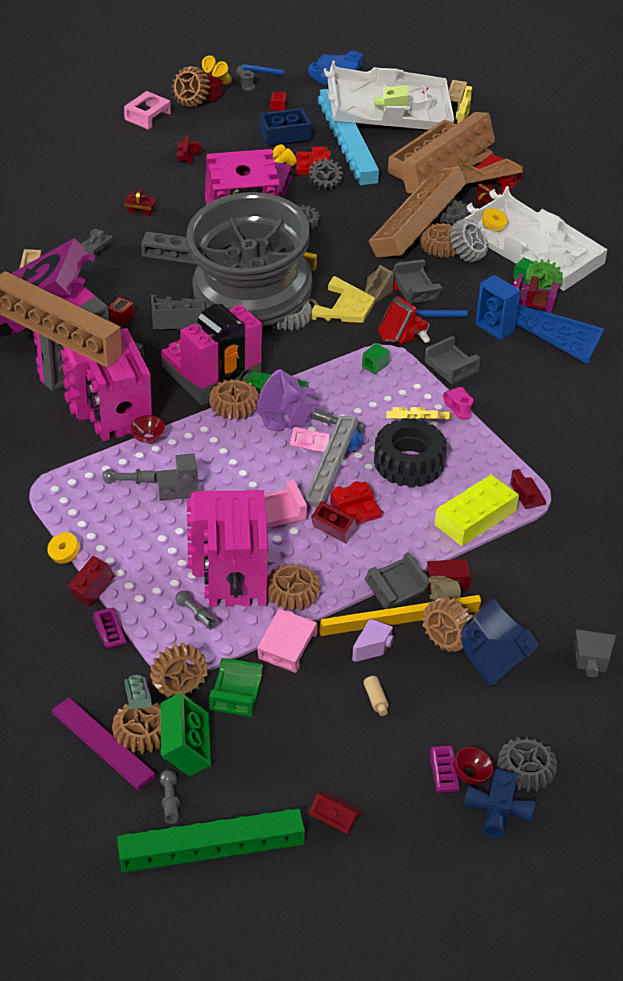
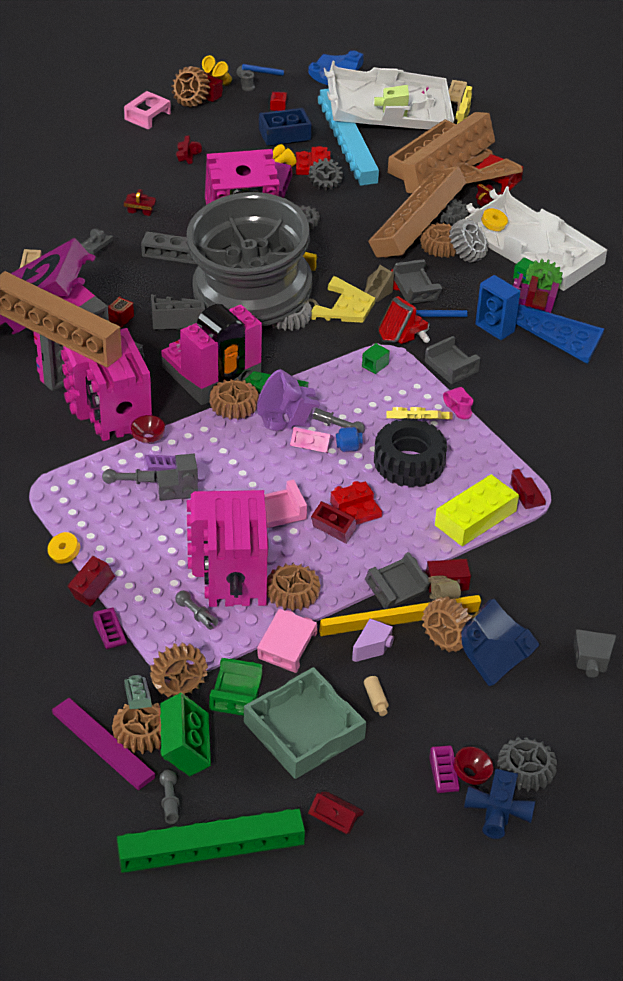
light grey tile [304,416,358,507] -> none
none -> medium lavender slope [144,455,176,471]
none -> sand green tile [244,667,366,779]

